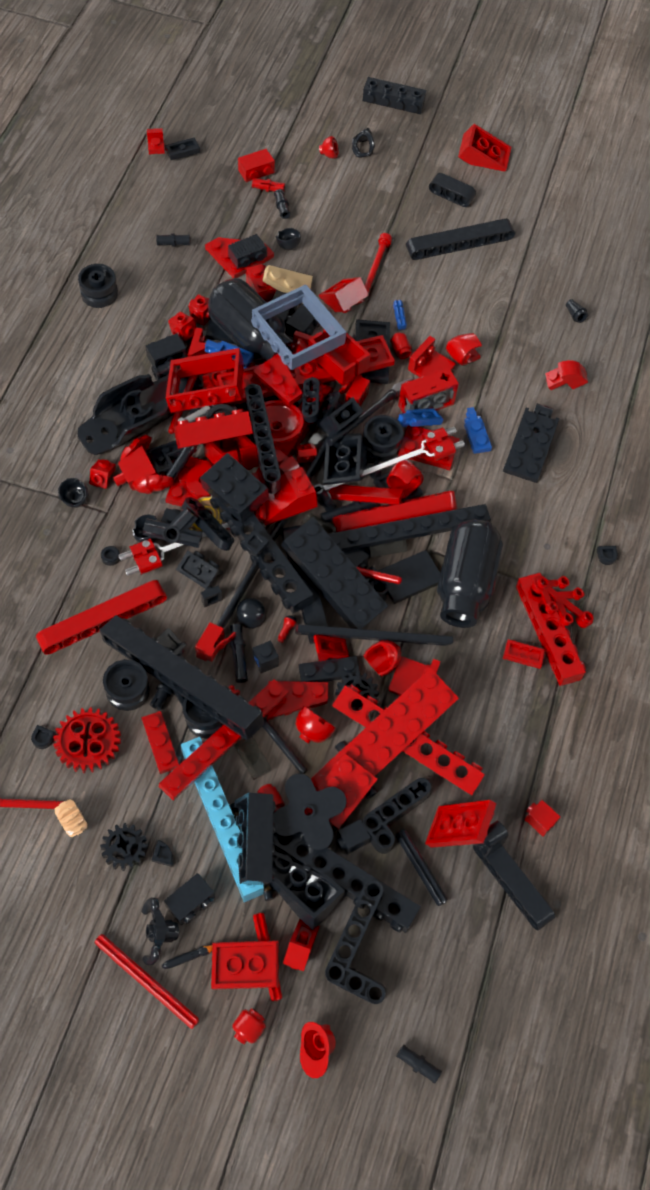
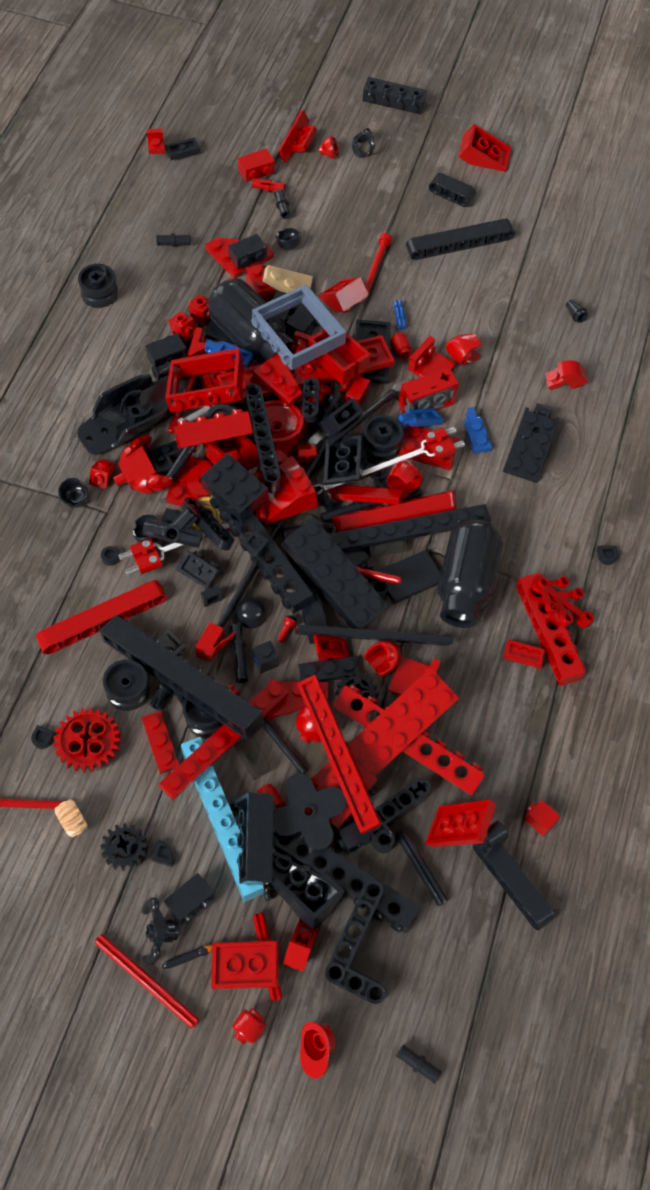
none -> red bracket [278,110,317,163]
none -> red plate [297,674,382,834]

